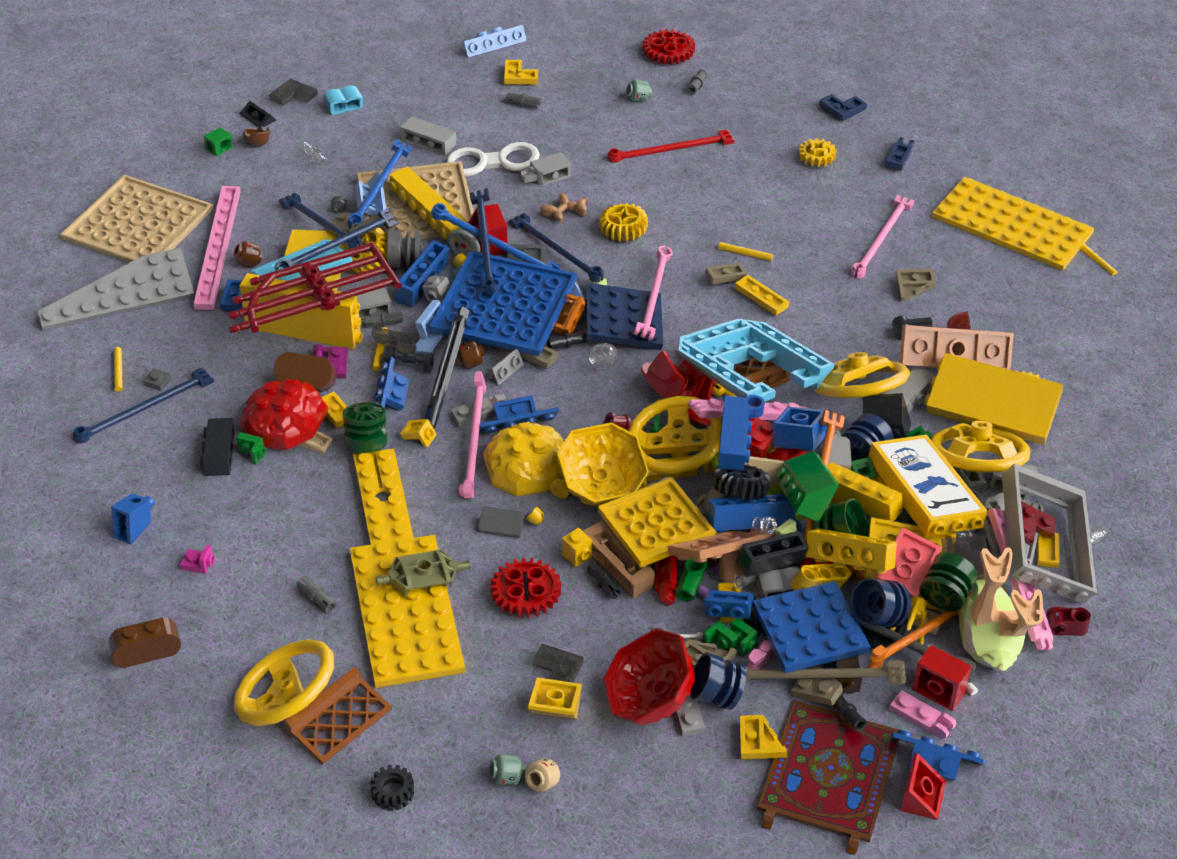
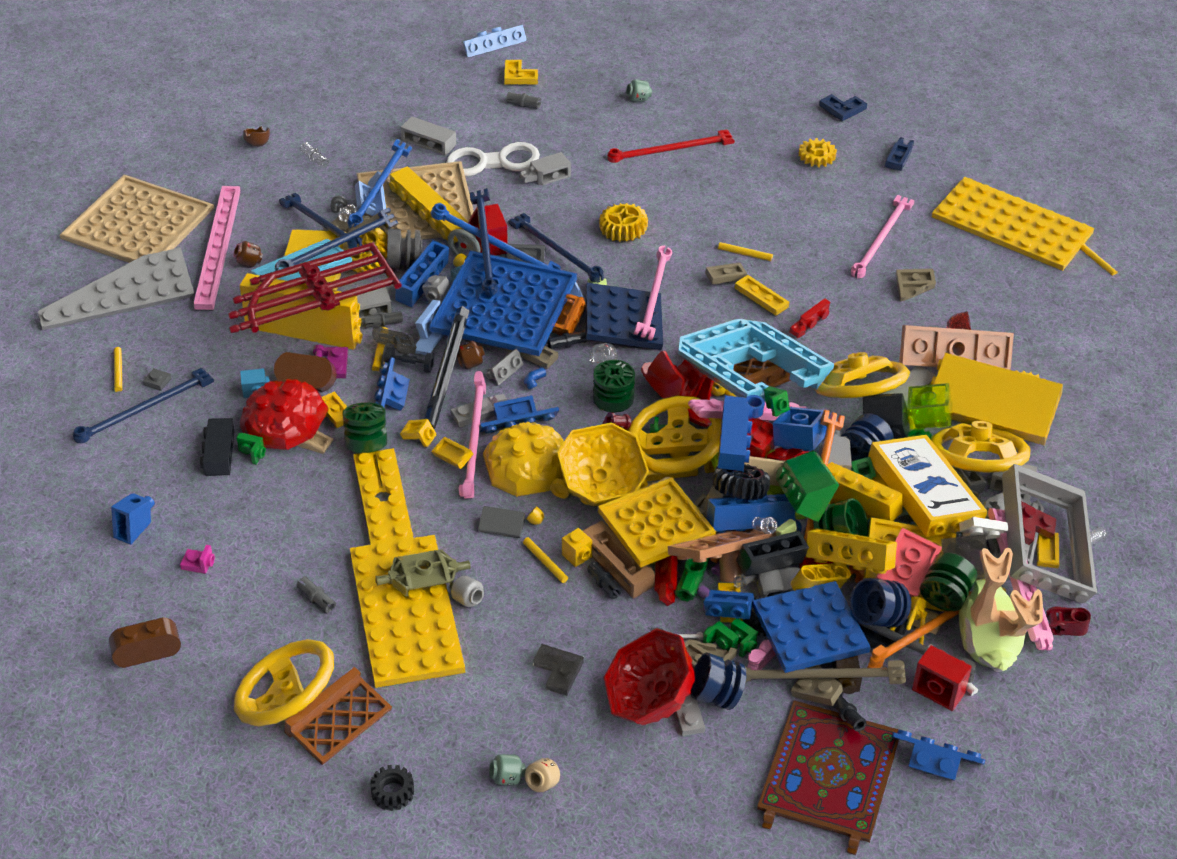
green brick [204,127,233,156] -> none
blue bracket [220,273,247,311] -> none
black slope [239,101,276,128] -> none
clear smoke plate [269,78,318,105] -> none
medium azure brick [324,86,363,115] -> none
red gear [490,557,561,618] -> none
yellow slope [528,677,582,720] -> none
medium nougat piece [540,193,588,223] -> none
red gear [643,29,695,65] -> none
dark grey pin [687,69,707,95] -> none
yellow wing [740,715,787,759] -> none
bright pink hinge [889,690,957,739] -> none
black piece [892,315,933,340] -> none
red slope [901,753,946,820] -> none
none -> dark azure brick [240,368,270,398]
none -> clear pin [339,204,357,222]
none -> yellow tile [431,437,474,469]
none -> light grey head [451,575,484,607]
none -> yellow bar [523,537,568,583]
none -> blue arm [524,367,546,389]
none -> dark green wheel [593,359,635,413]
none -> green bracket [764,386,790,417]
none -> red hinge [789,298,830,339]
none -> clear neon green brick [907,383,952,430]
none -> white plate [959,517,1008,545]

